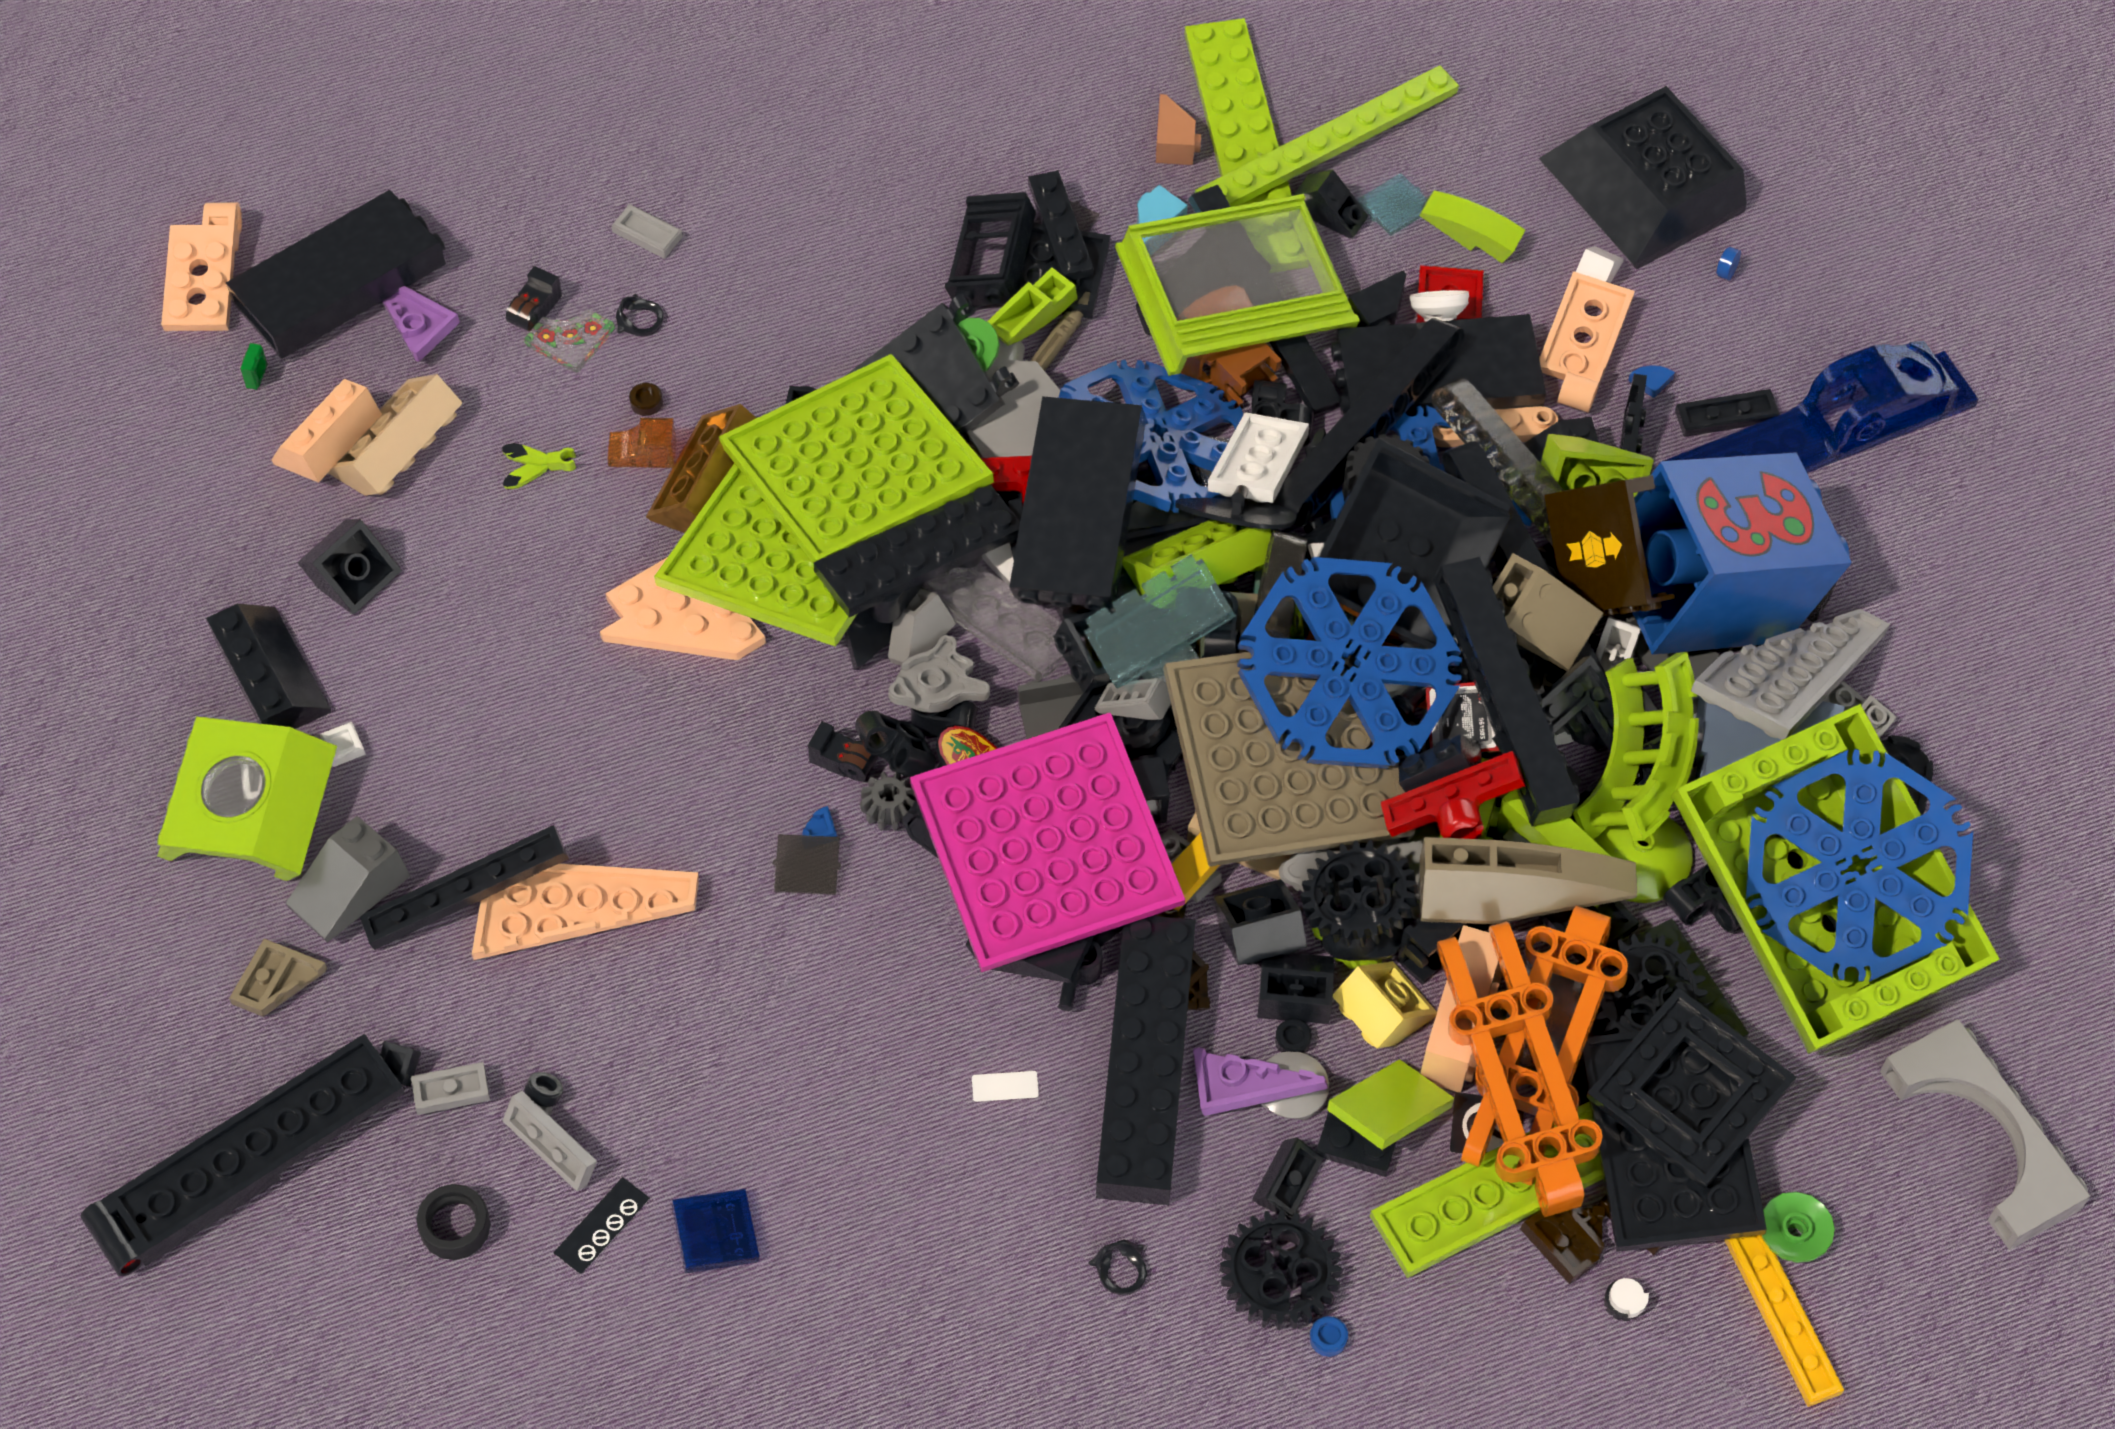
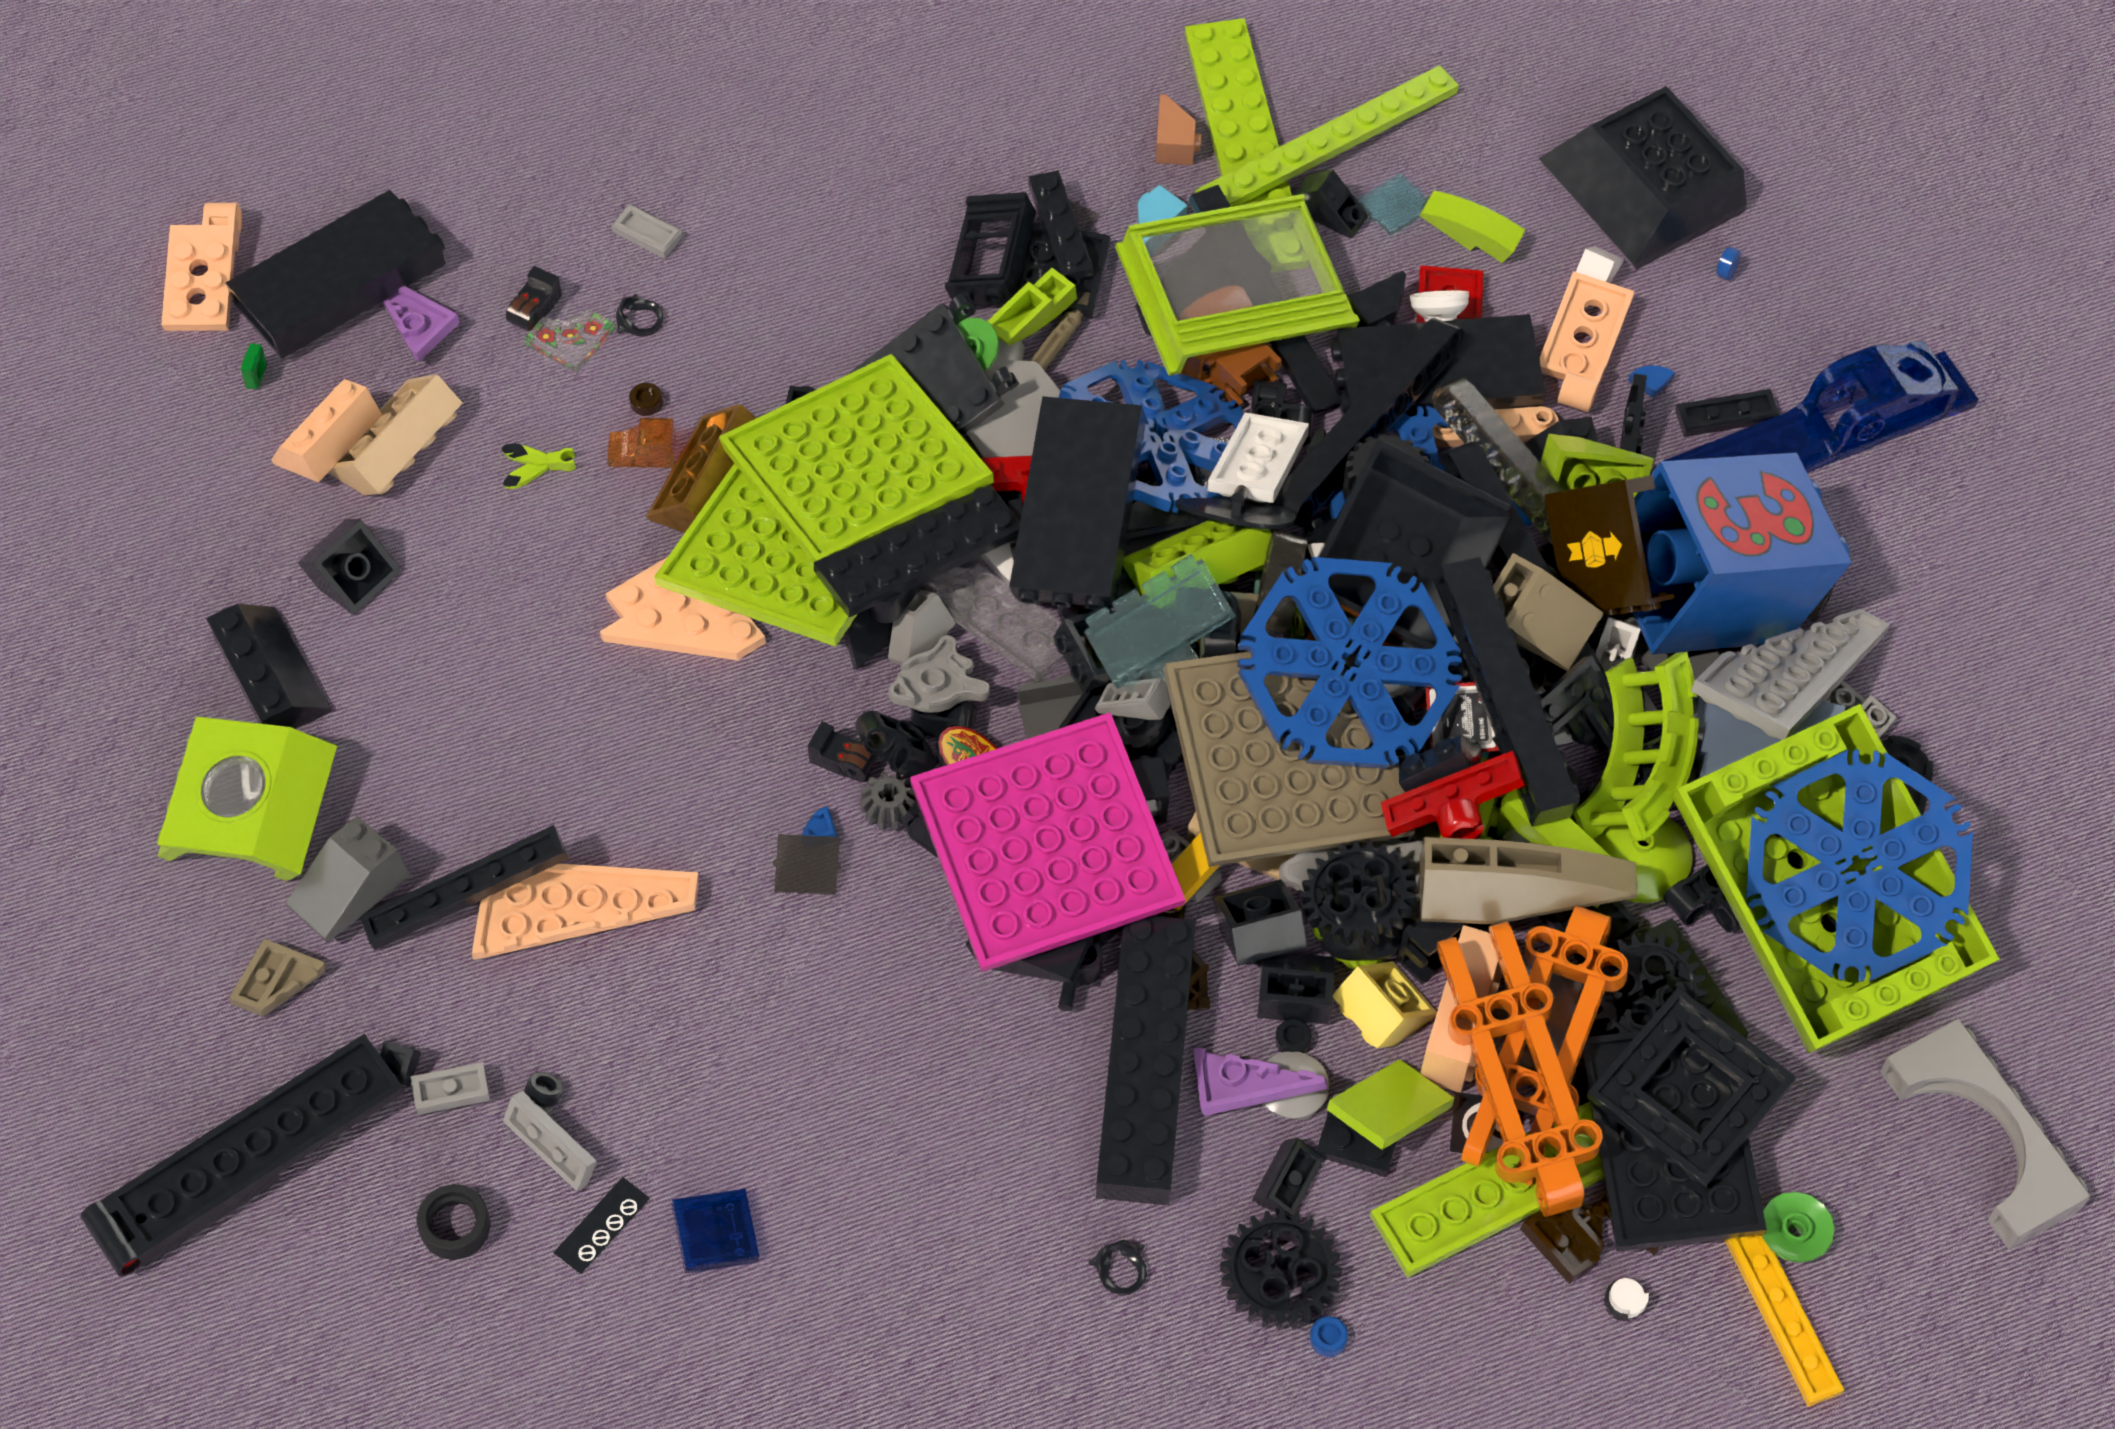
white tile [319,722,366,767] -> none
white sticker [972,1071,1039,1102] -> none

